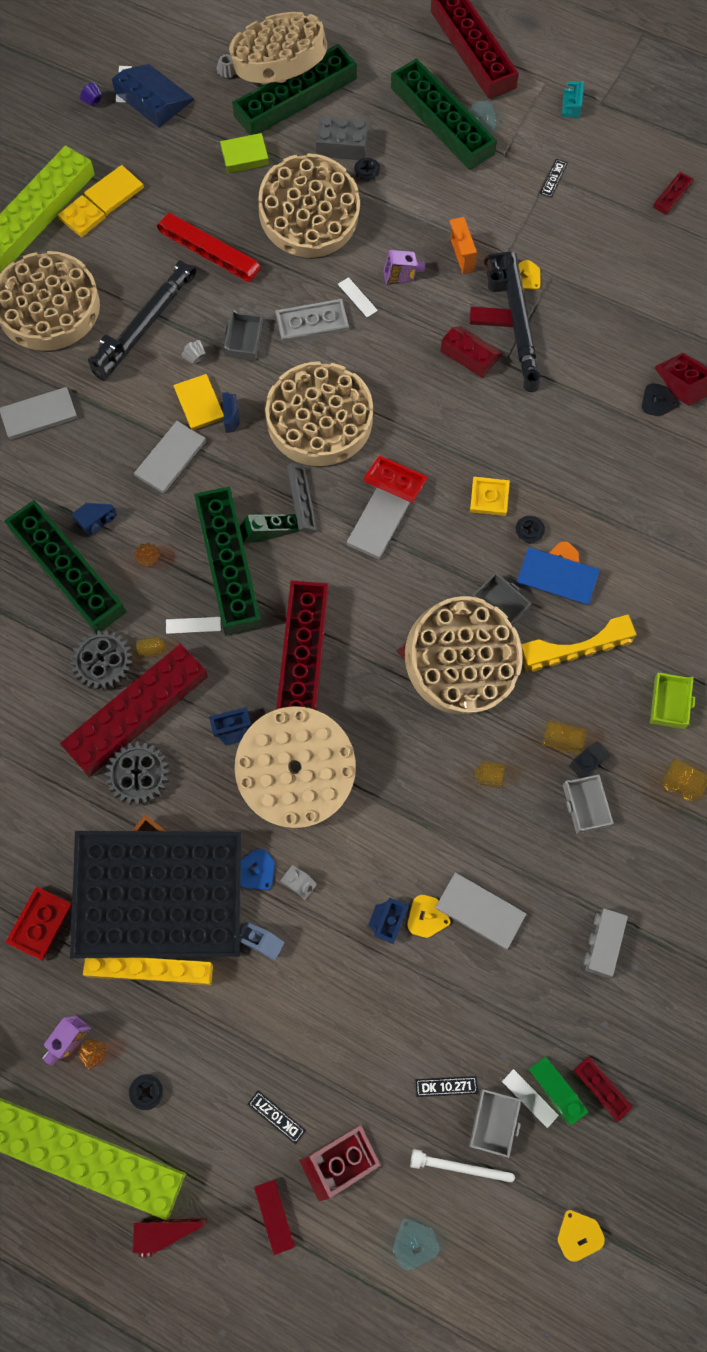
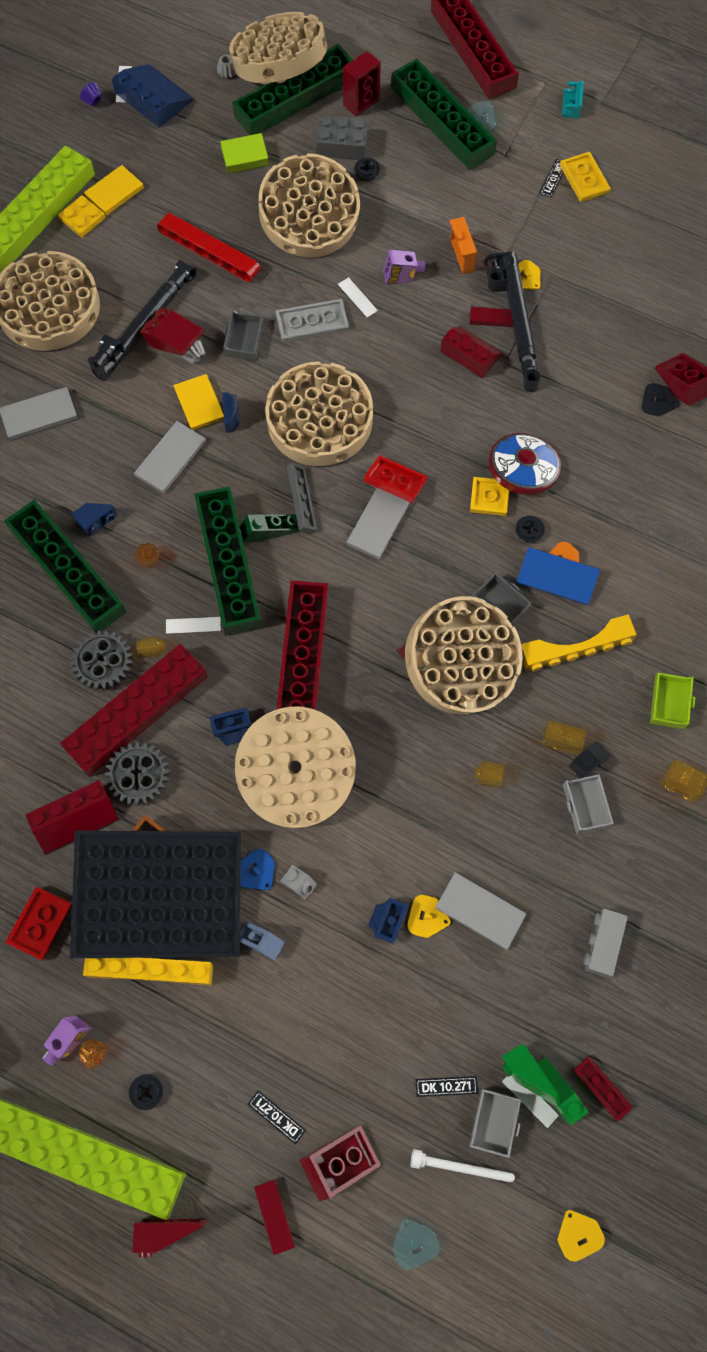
dark red tile [653,172,694,215] -> none
none -> dark red slope [25,780,119,855]
none -> dark red slope [140,308,205,356]
none -> dark red brick [343,51,381,117]
none -> dish [489,433,561,495]
none -> green slope [502,1043,561,1107]
none -> yellow tile [559,152,611,202]

